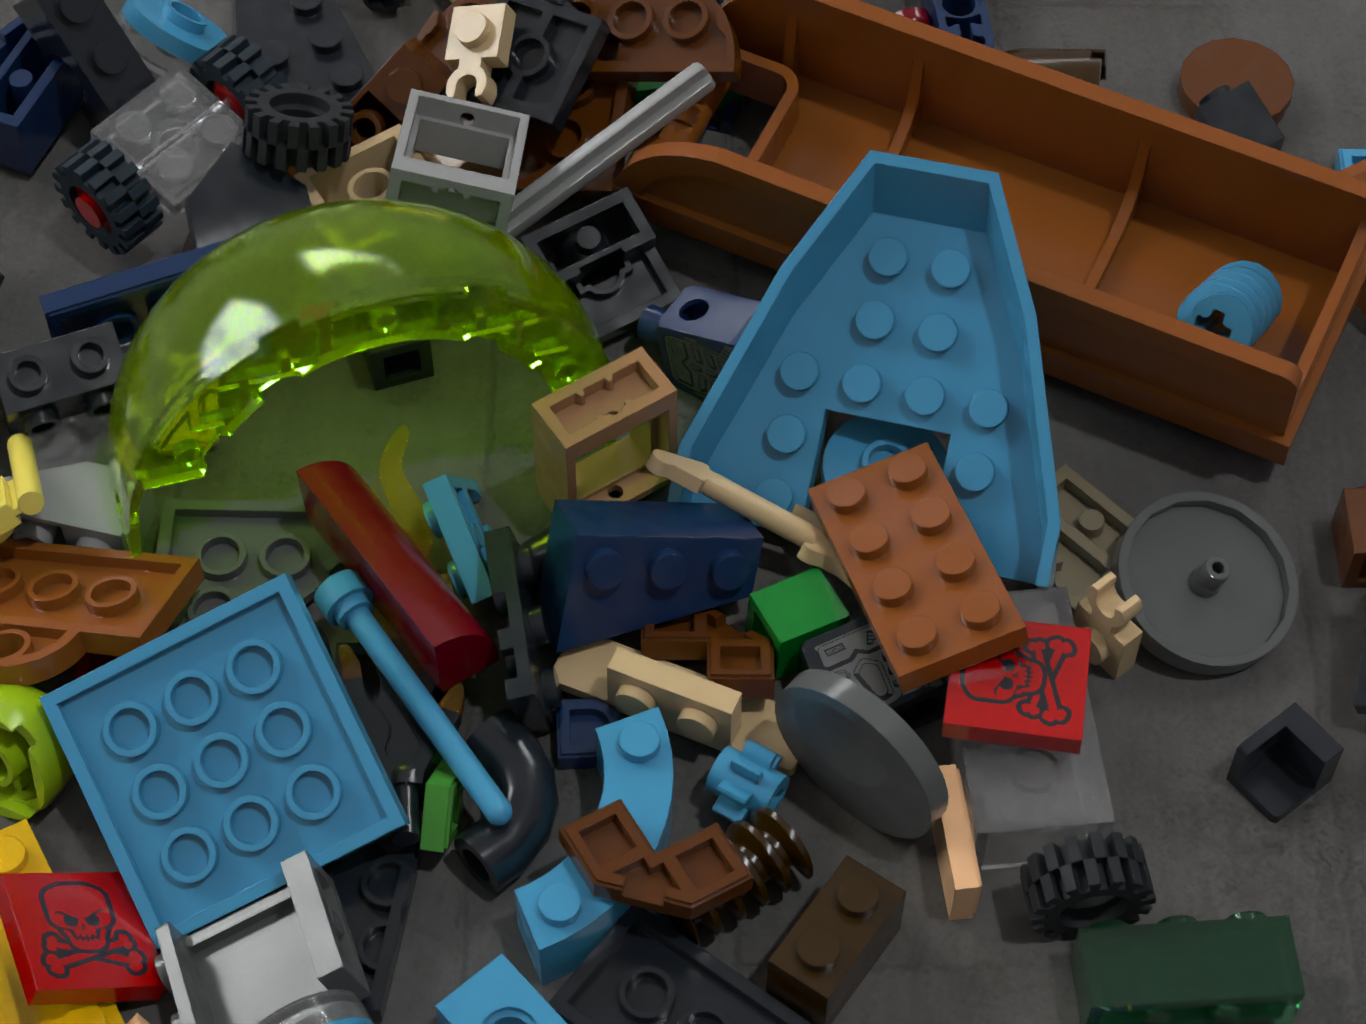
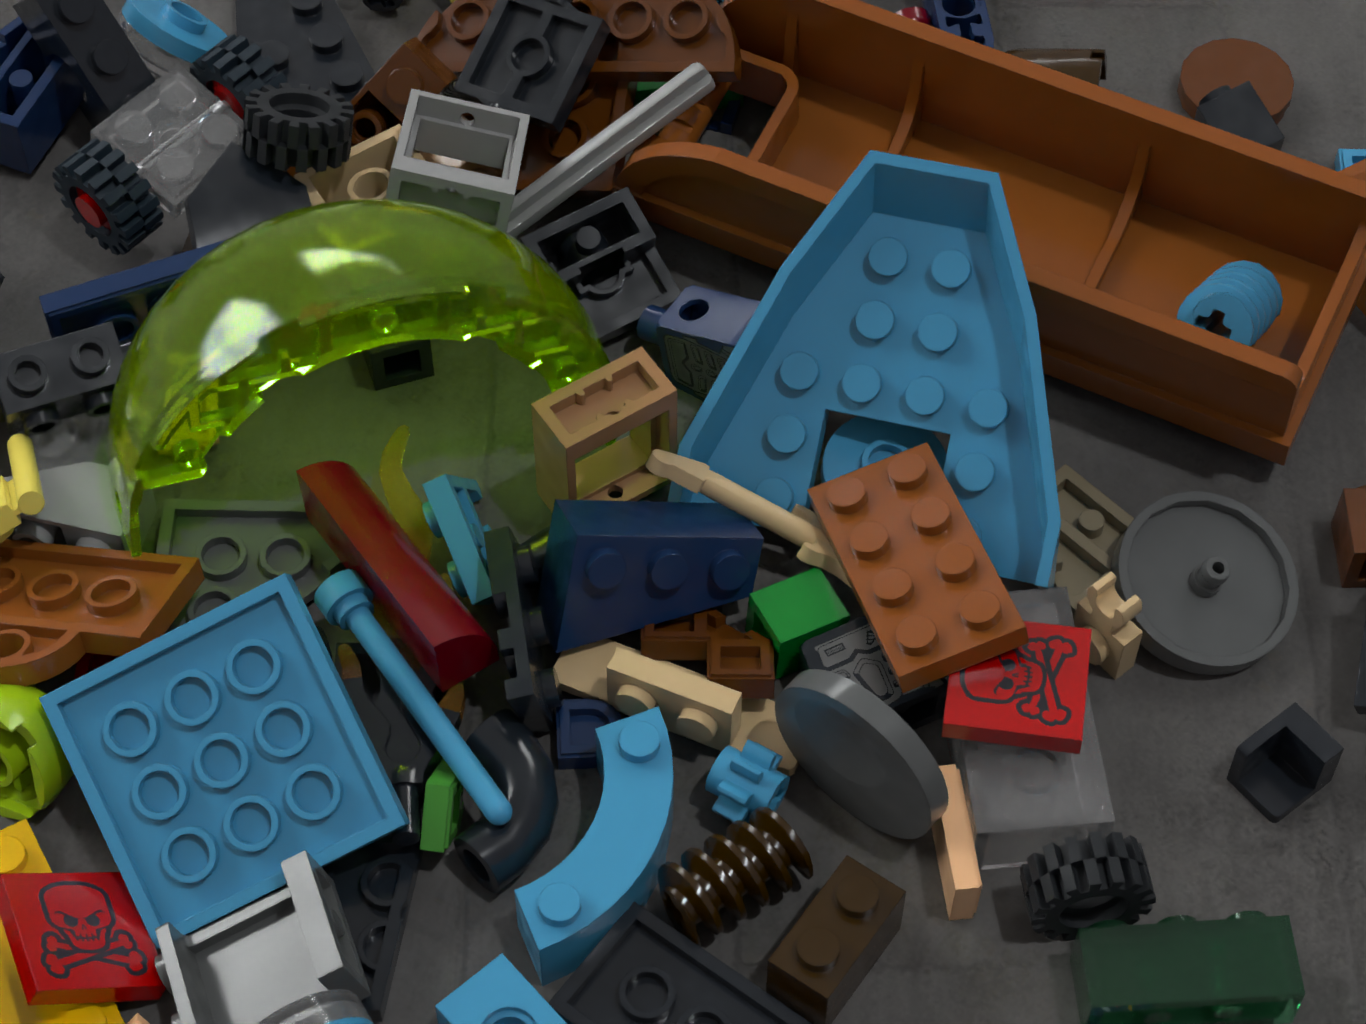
tan plate [445,3,516,106] -> none
reddish brown tile [559,799,754,920] -> none

